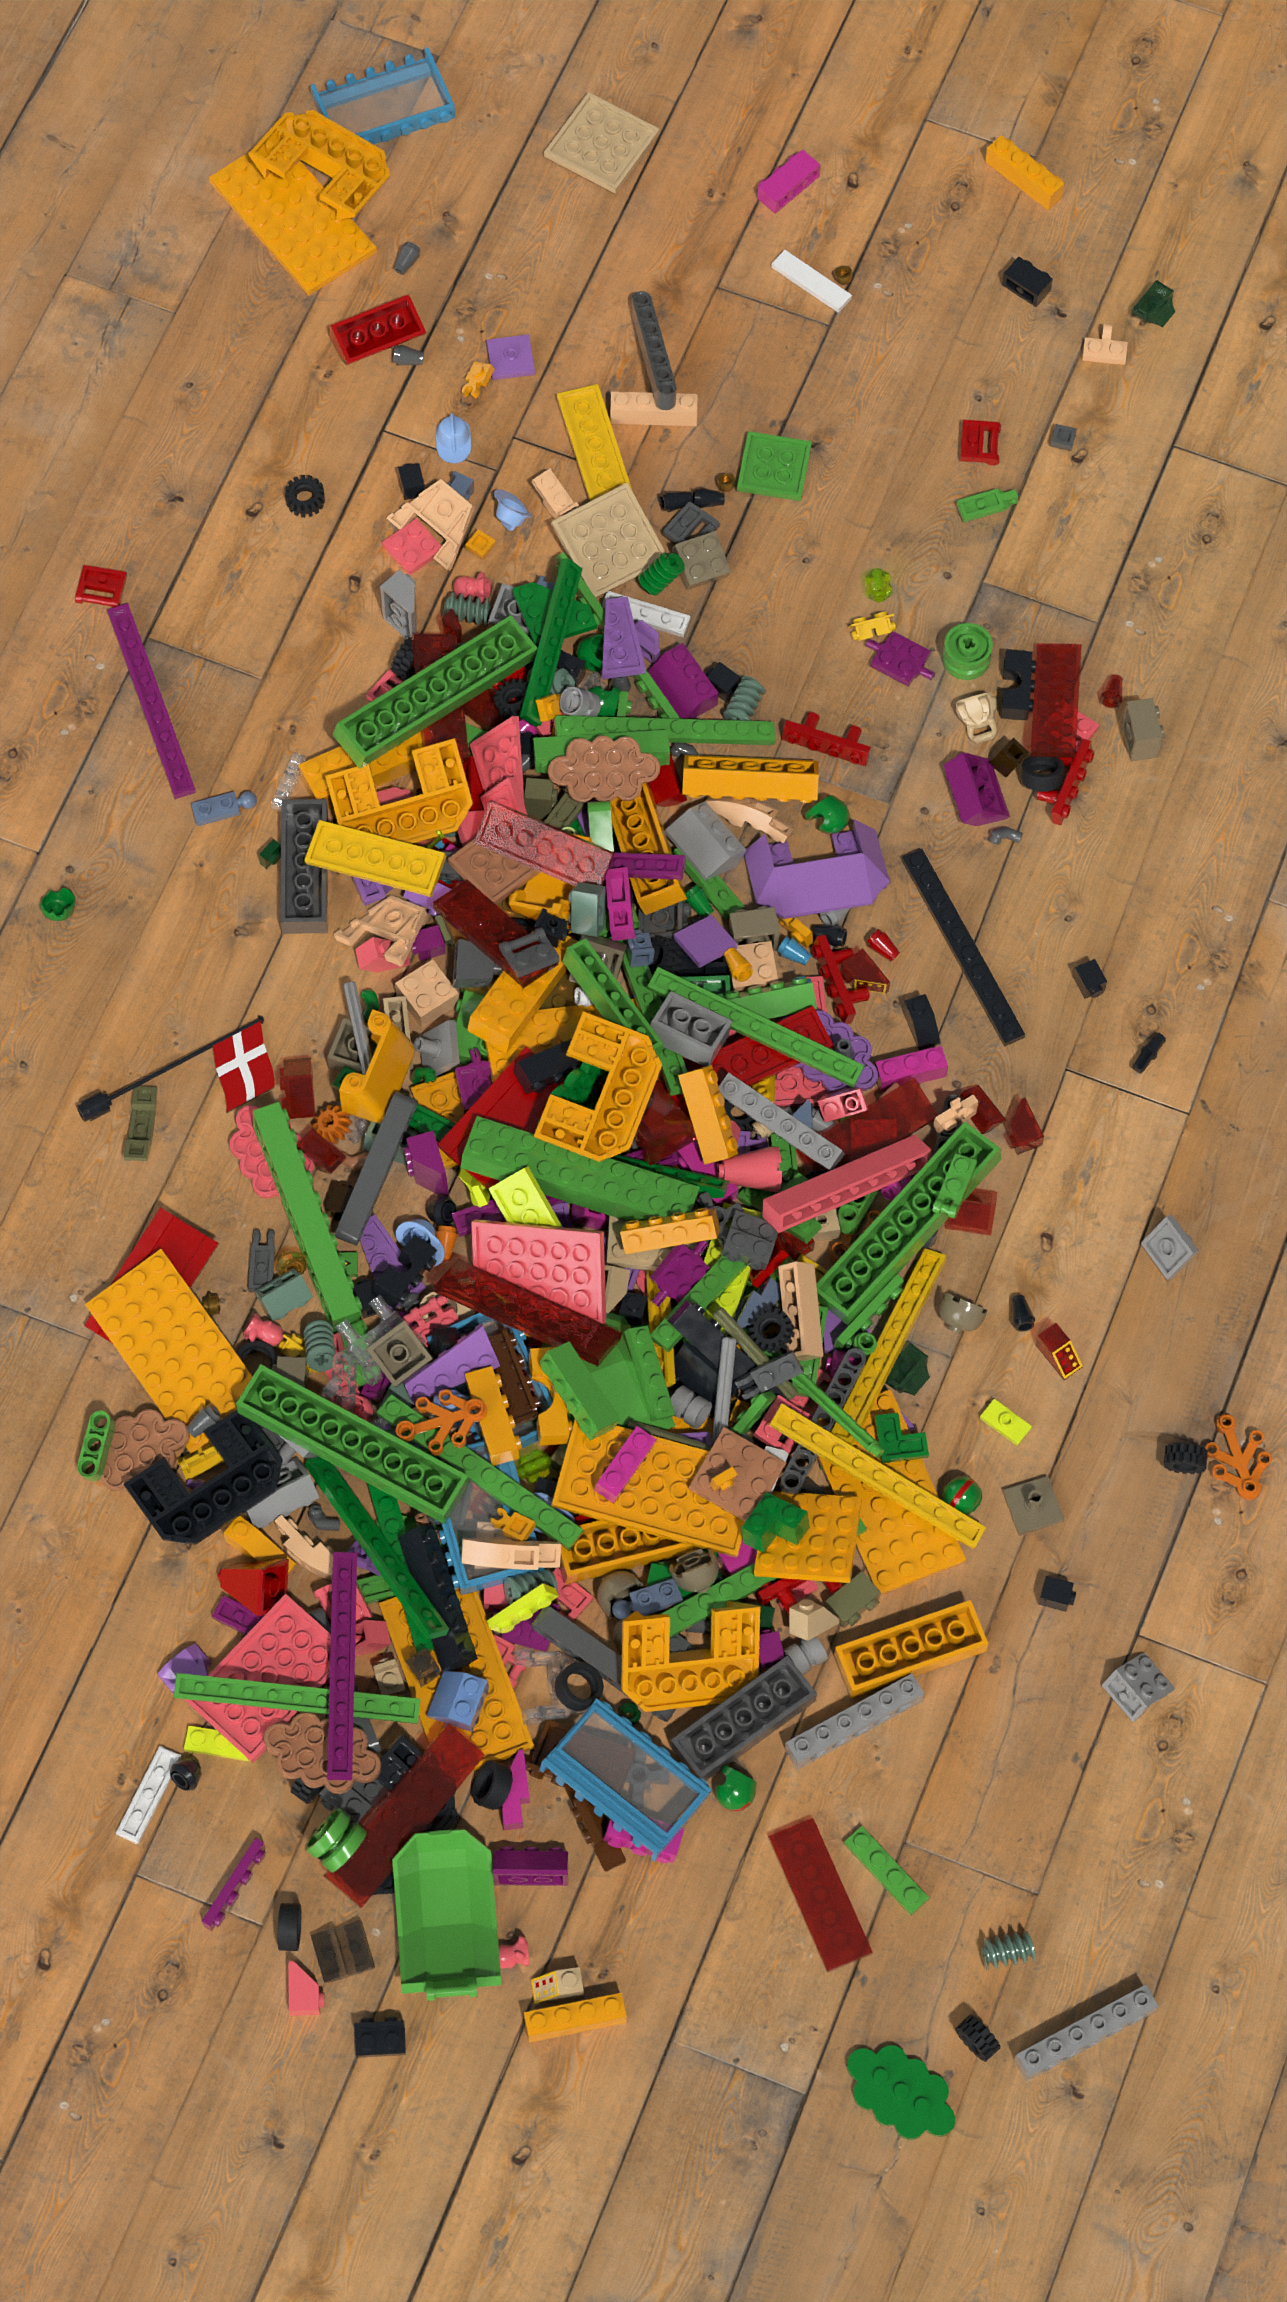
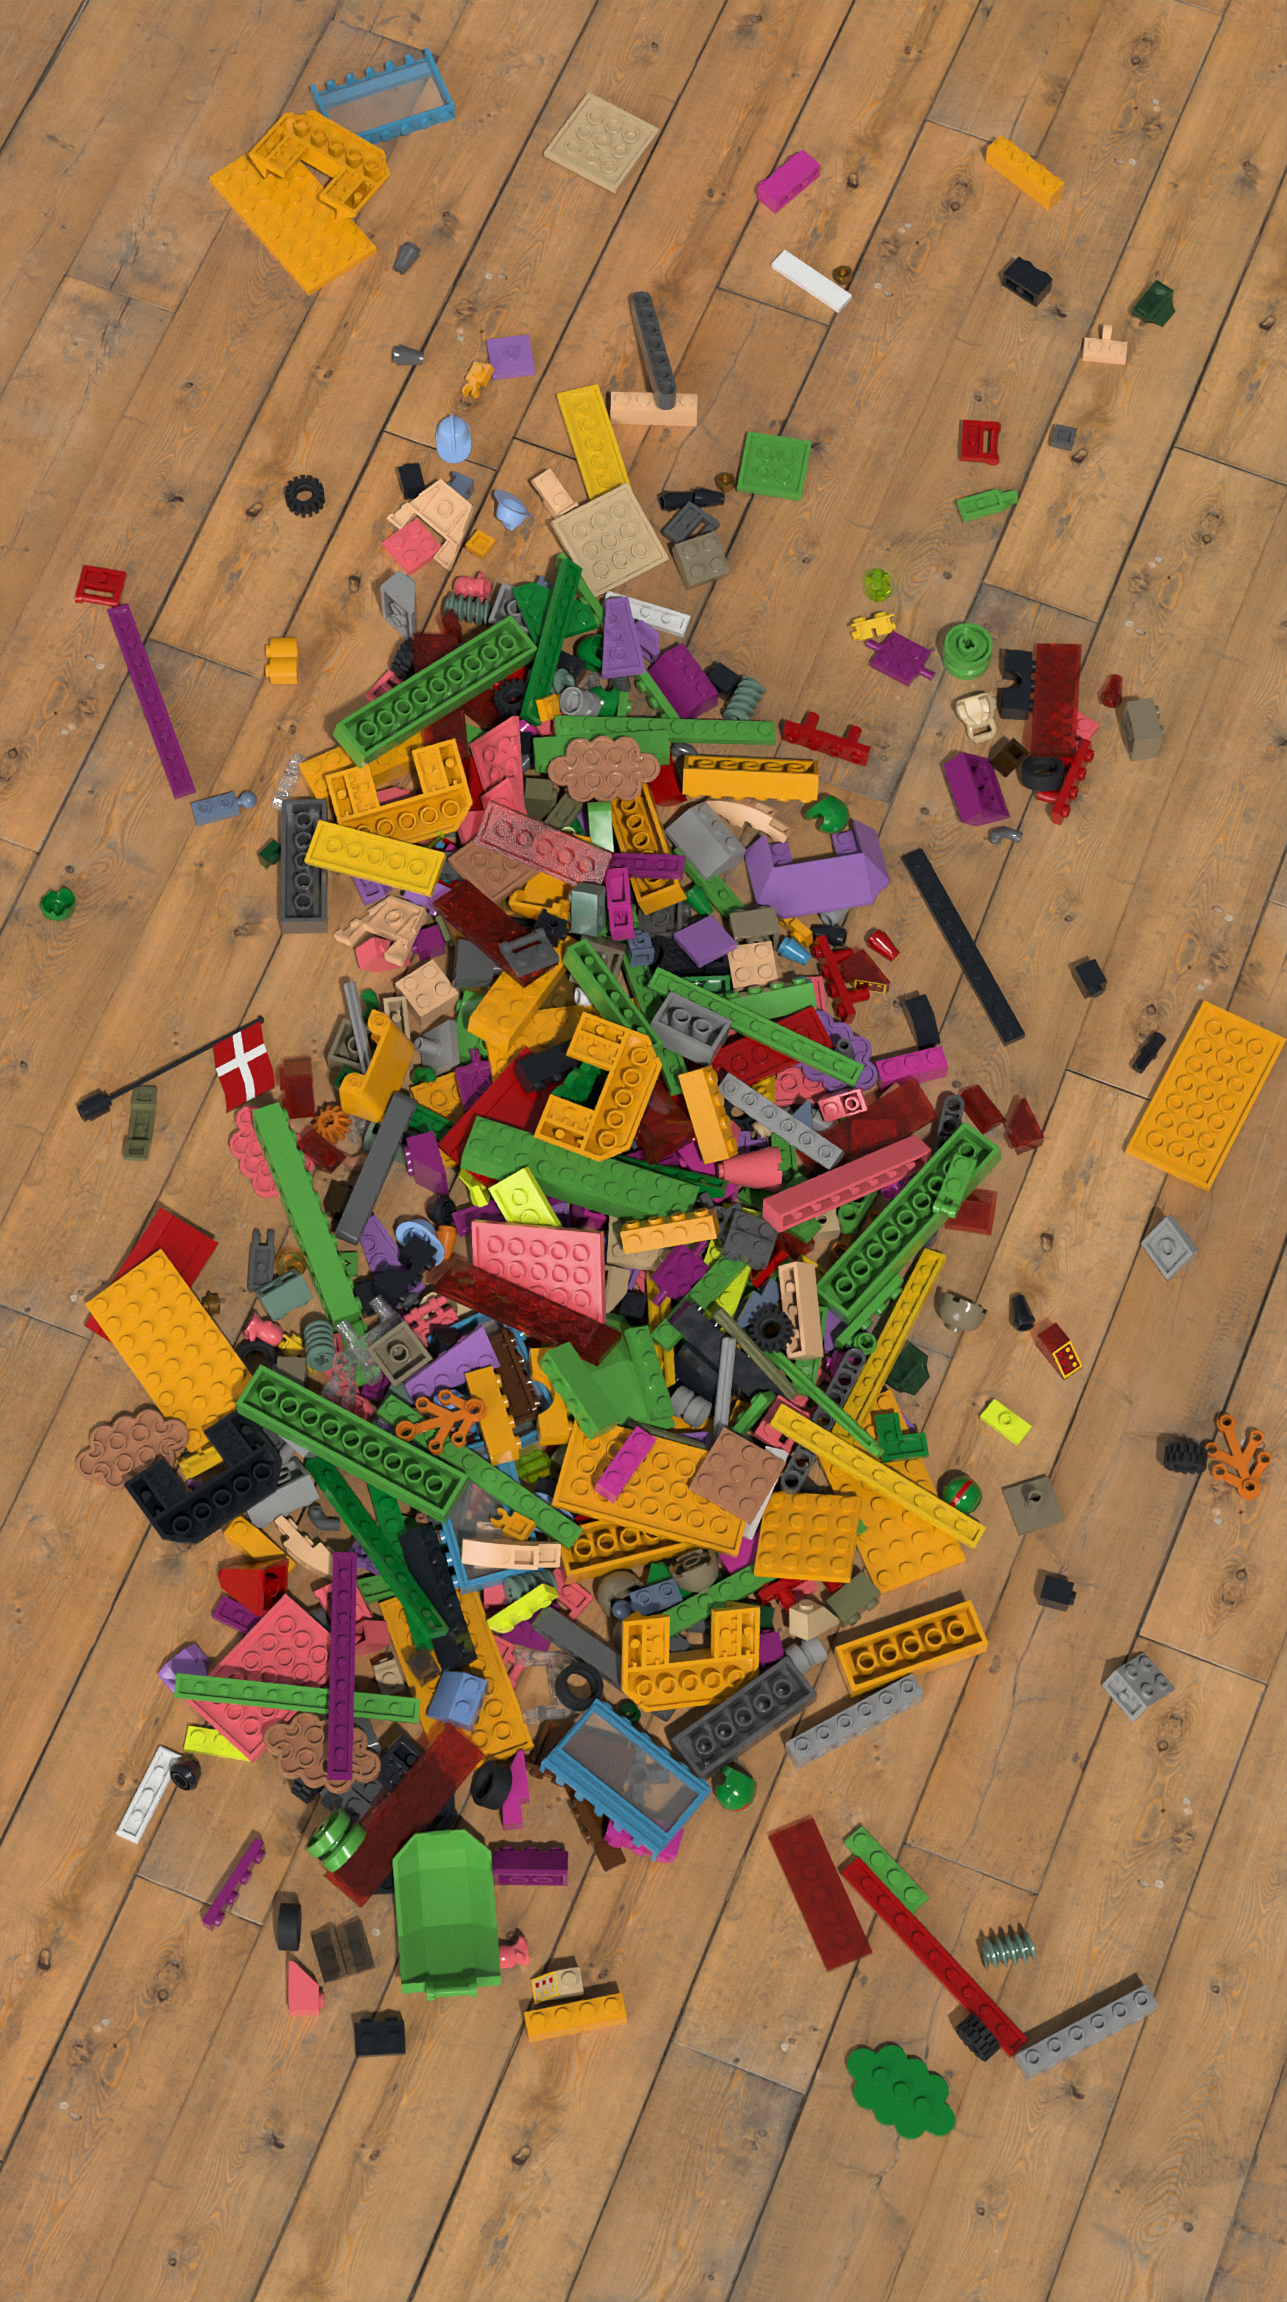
bright green beam [77,1411,116,1482] -> none
dark grey cone [186,1404,222,1438] -> none
red slope [329,294,426,365] -> none
green piece [638,553,685,596] -> none
light orange plate [710,1466,738,1492] -> none
light orange cone [724,948,753,982] -> none
dark grey hinge [735,1350,804,1400] -> none
green brick [741,1492,810,1553] -> none
light nougat plate [933,1095,979,1133] -> none
none -> light orange brick [266,638,298,684]
none -> red plate [840,1857,1028,2058]
none -> light orange plate [1125,1000,1287,1193]

